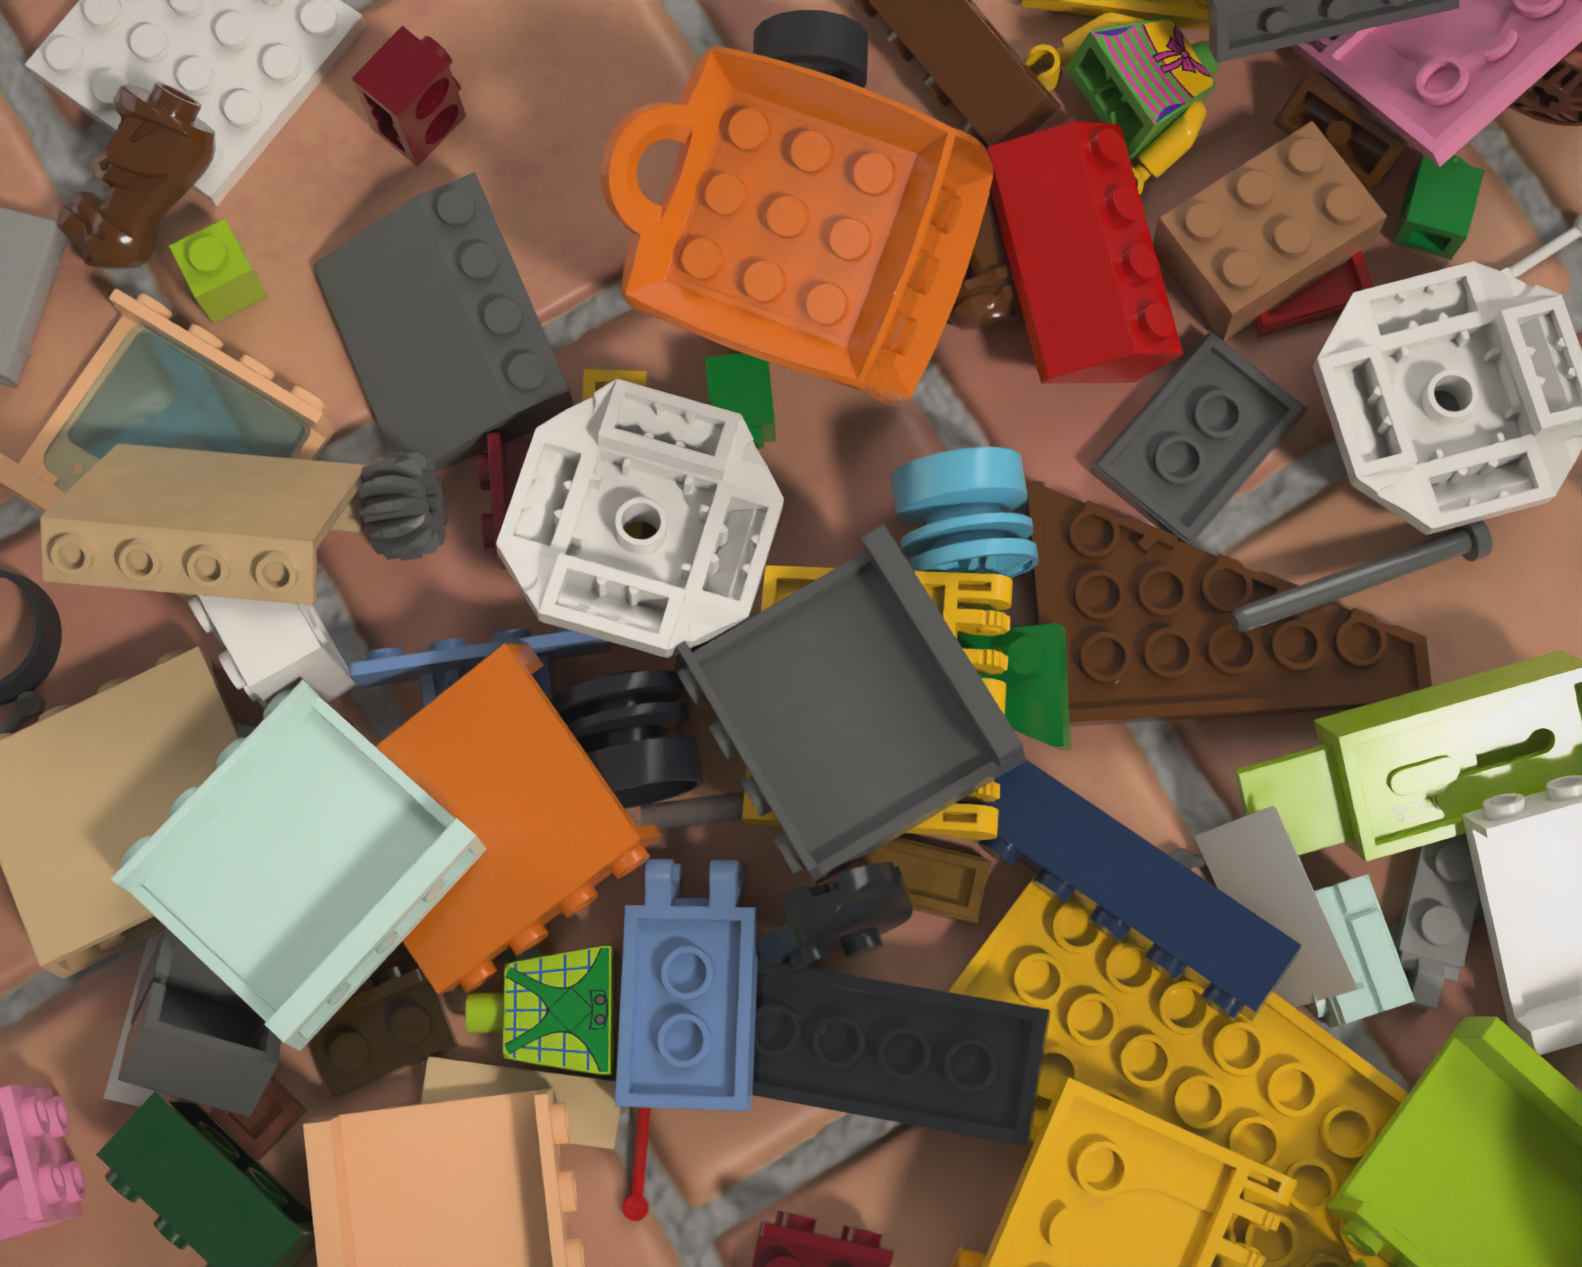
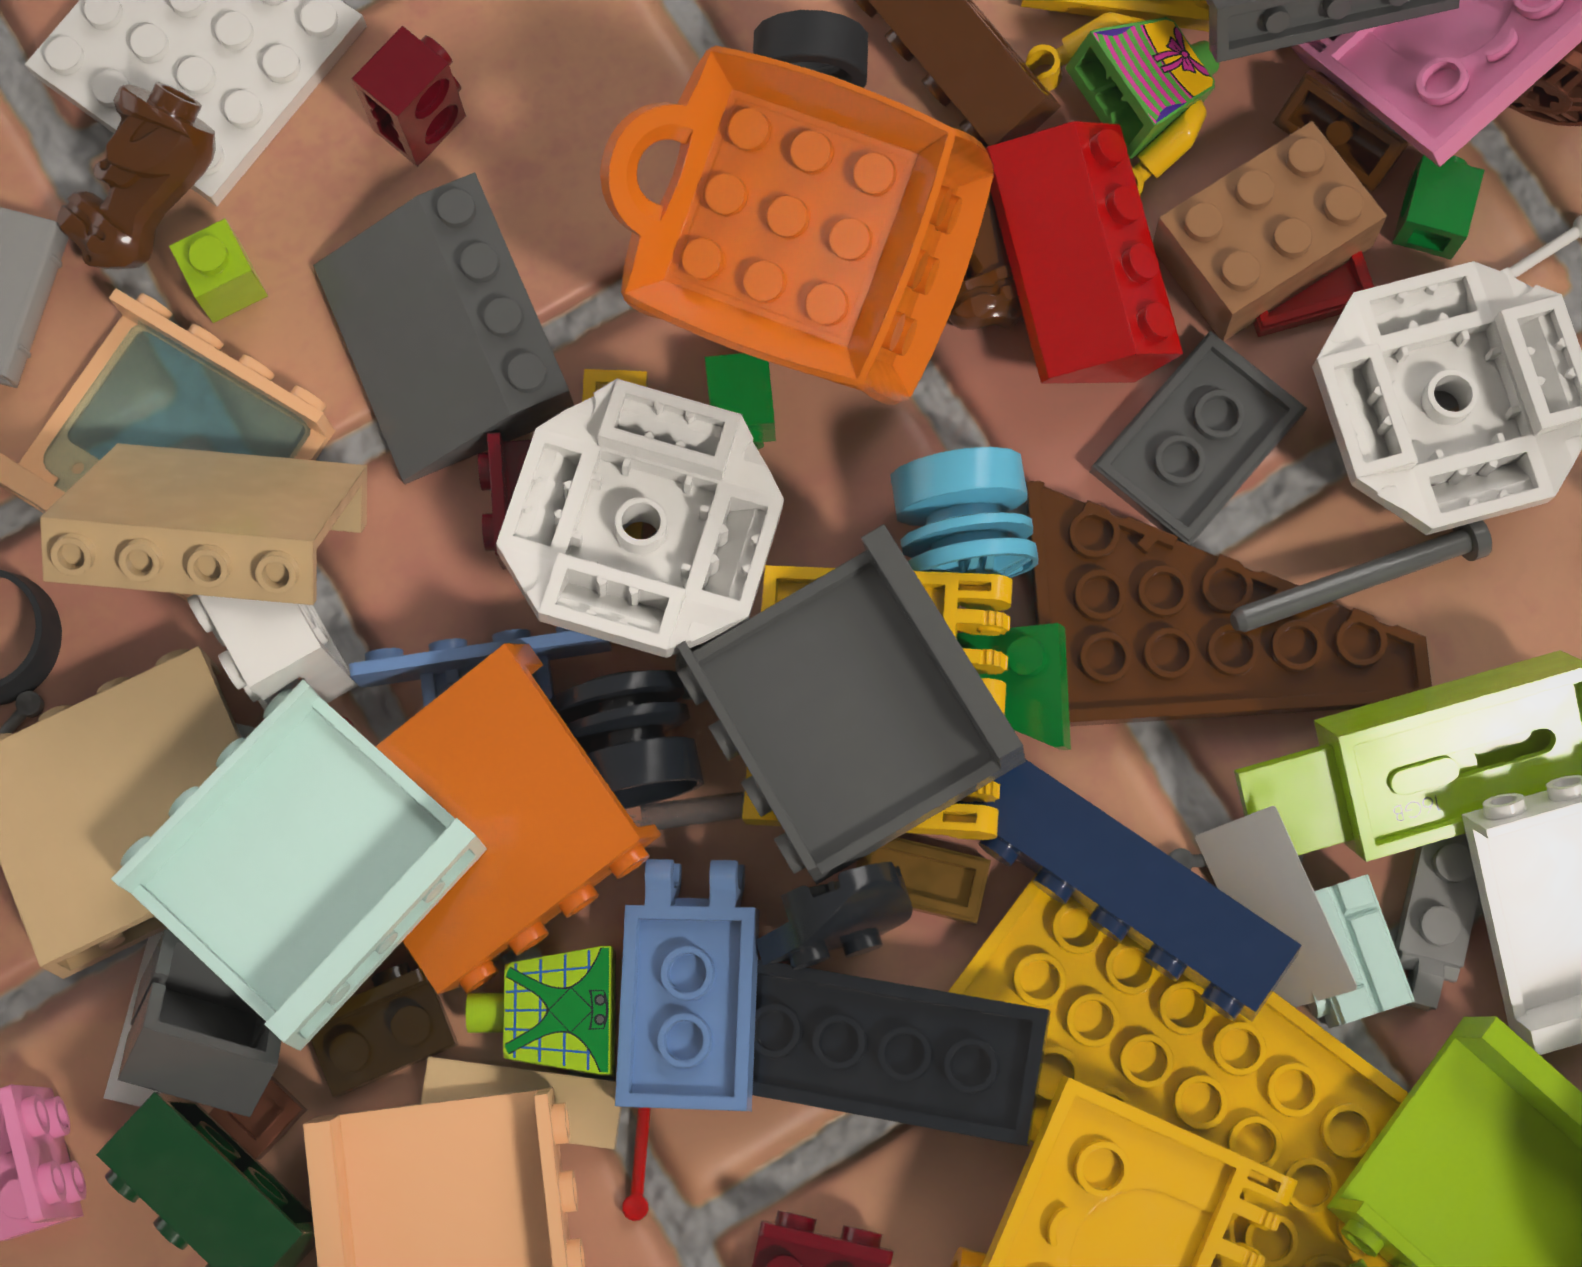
dark grey gear [357,451,448,561] -> none

